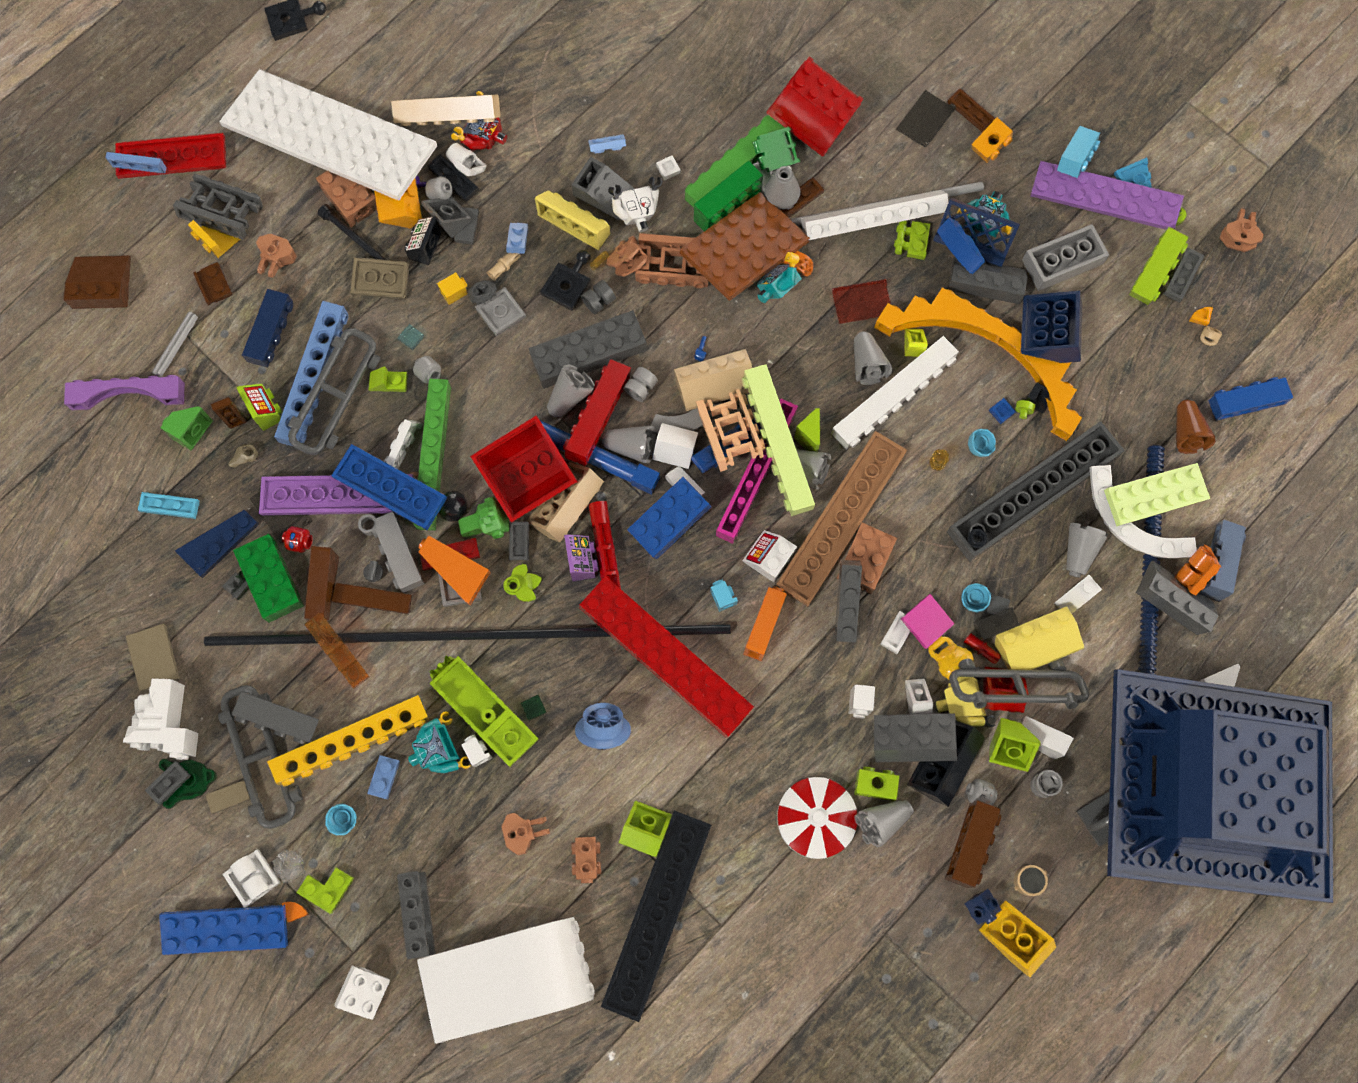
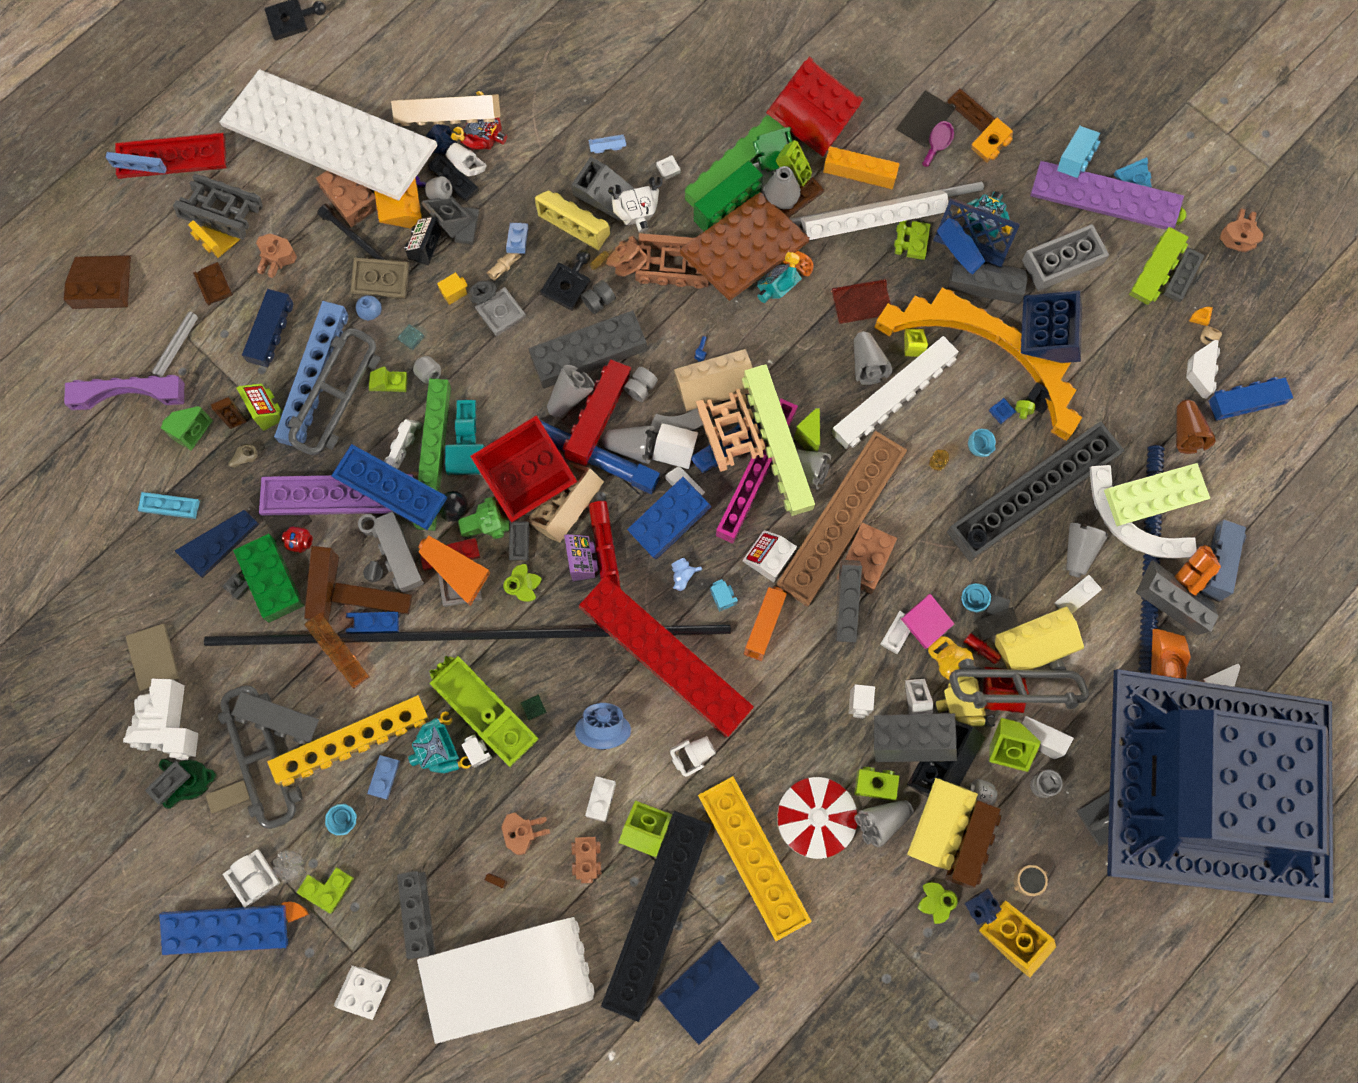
none -> blue hinge [345,612,399,633]
none -> medium blue brick [356,295,382,320]
none -> dark blue brick [426,124,457,154]
none -> teal plate [445,400,485,475]
none -> reddish brown tile [484,873,508,889]
none -> white brick [585,776,616,822]
none -> dark blue slope [658,940,760,1045]
none -> white piece [670,736,716,777]
none -> light blue animal [671,558,702,591]
none -> yellow plate [698,776,812,942]
none -> lime slope [776,140,813,187]
none -> light orange brick [823,146,900,189]
none -> light yellow slope [907,778,978,870]
none -> lime plate [918,883,958,924]
none -> magenta piece [922,121,954,167]
none -> orange slope [1151,629,1191,679]
none -> white slope [1186,340,1220,399]

